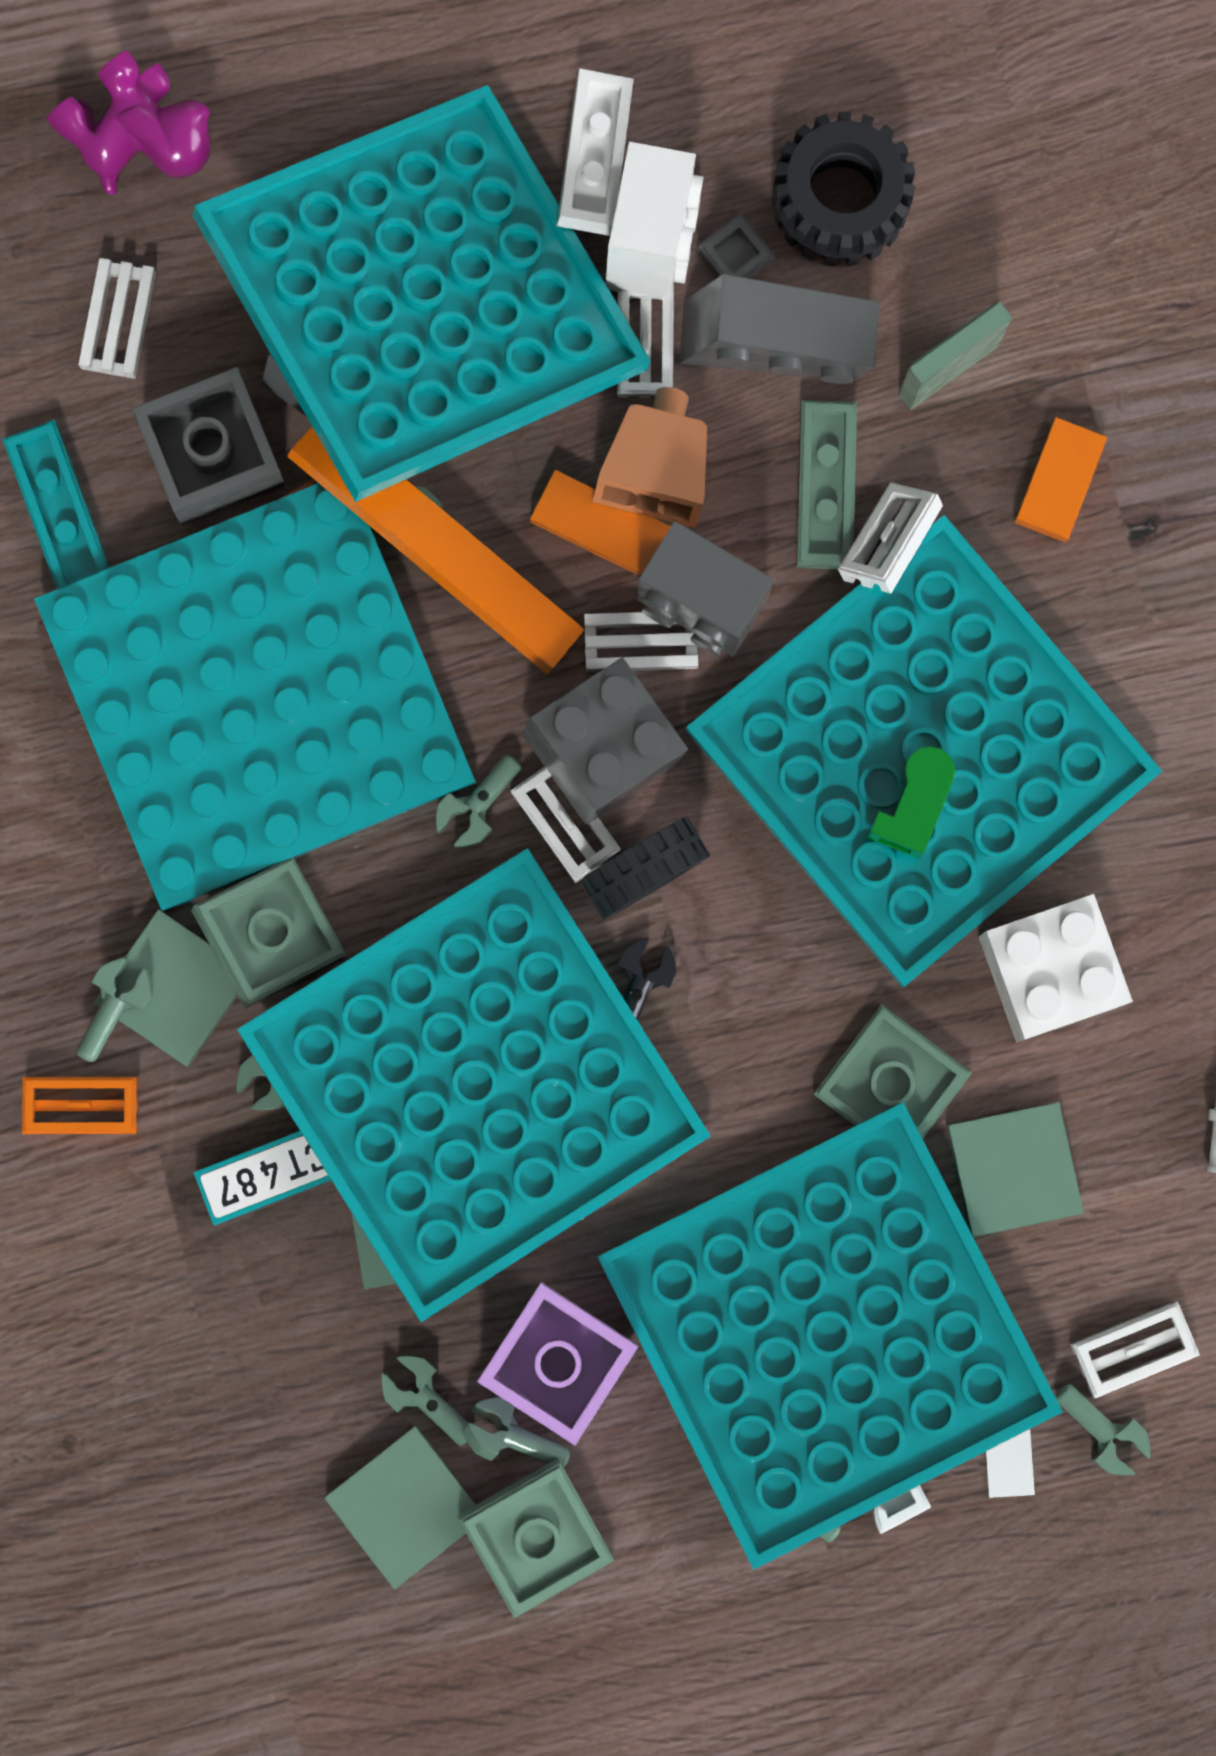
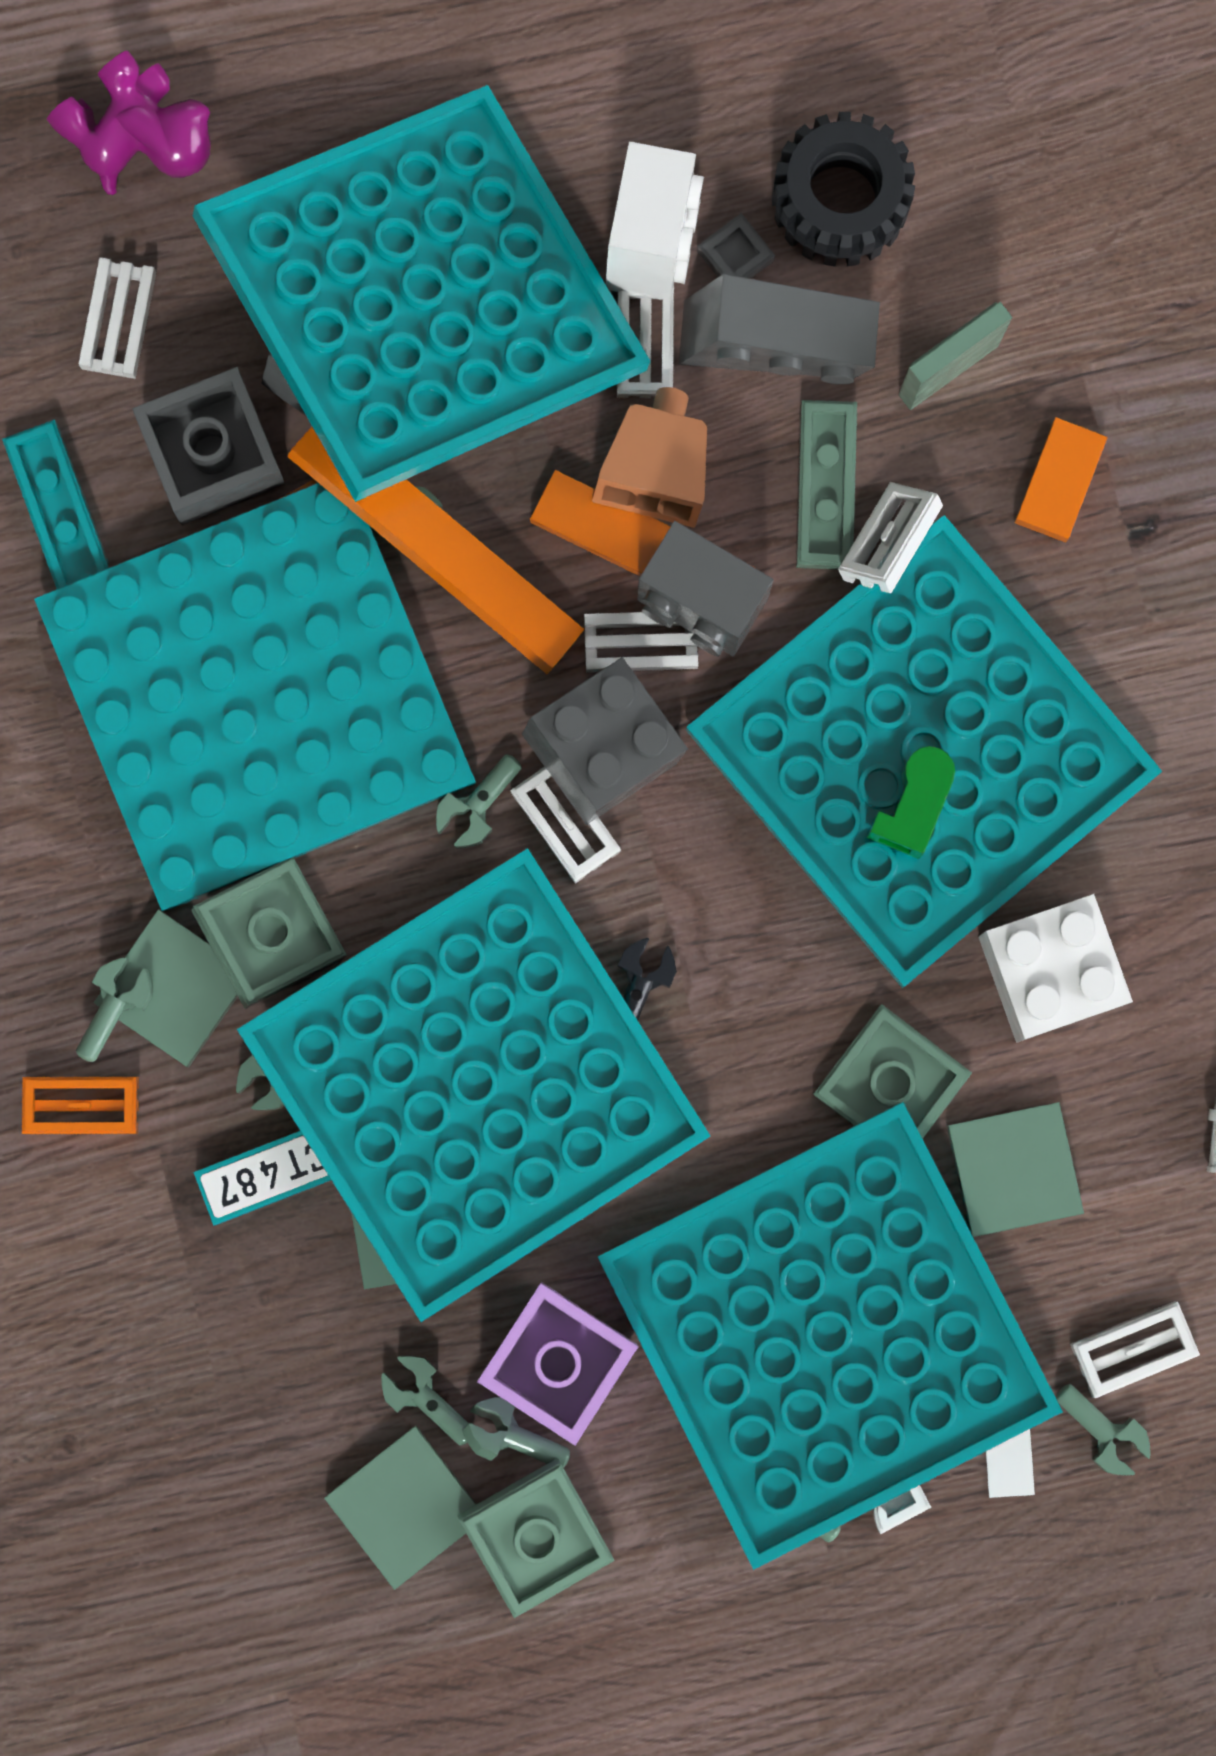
white plate [557,68,633,236] -> none
black tyre [580,816,711,920] -> none

